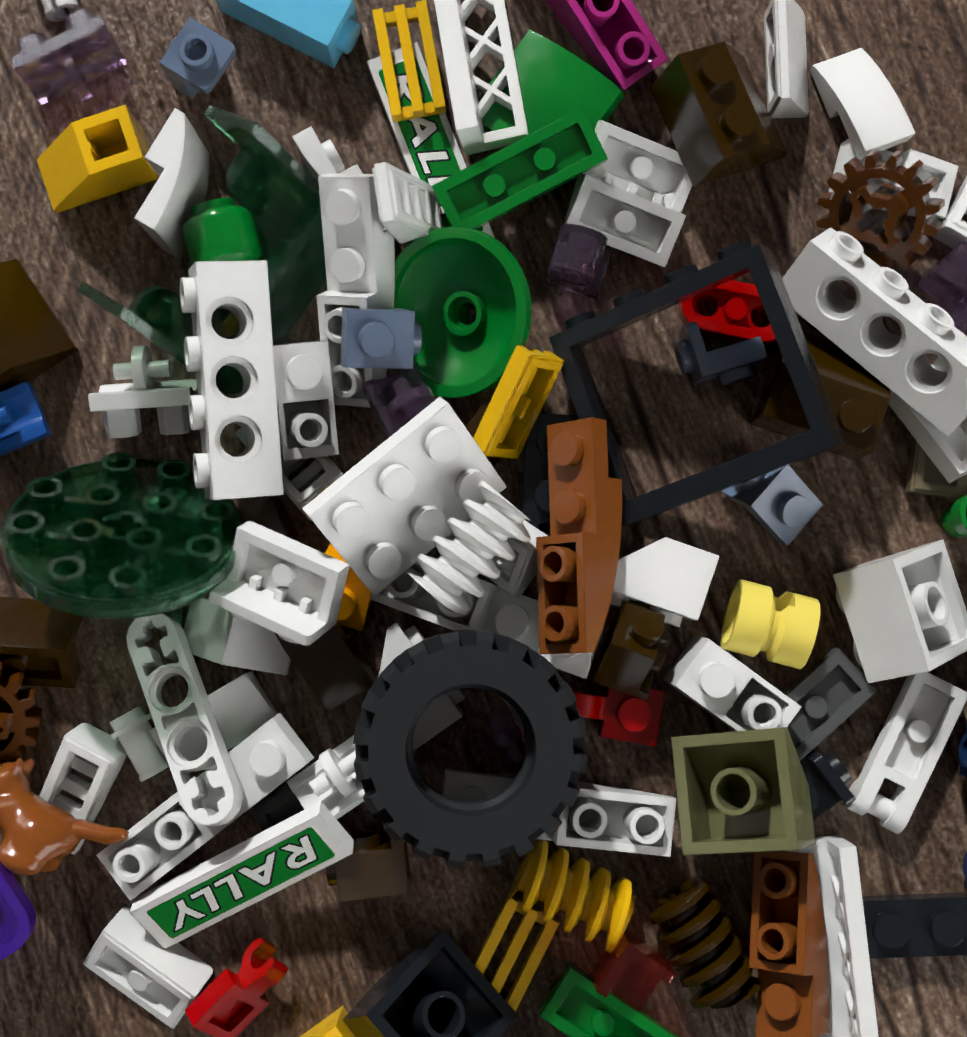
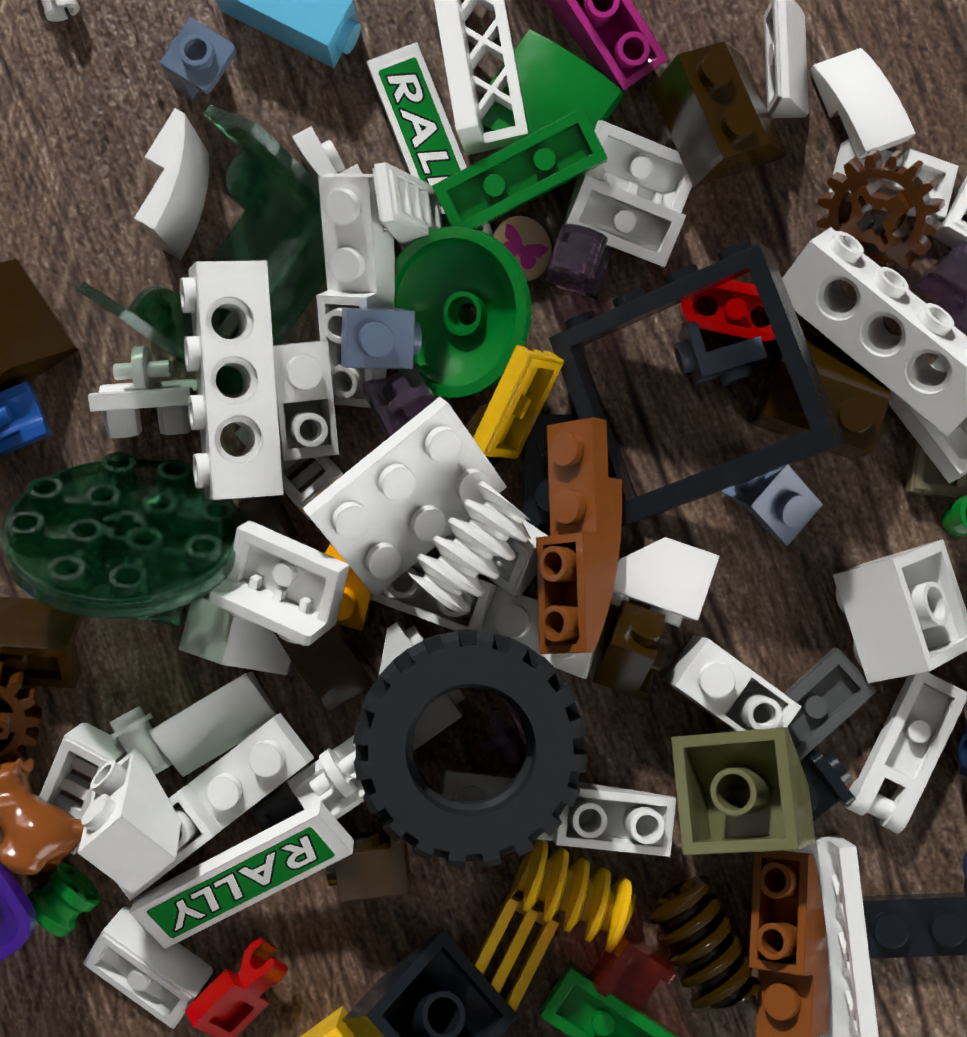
hips [10,8,127,106] -> none
yellow slope [37,104,159,213] -> none
white beam [126,611,243,826] -> none
green head [182,198,262,266] -> none
yellow tile [372,0,447,123] -> none
red plate [572,687,665,747] -> none
light yellow wheel [720,579,820,669] -> none
none -> green wheel [27,862,100,937]
none -> white slope [78,748,181,894]
none -> tan sticker [493,216,552,281]

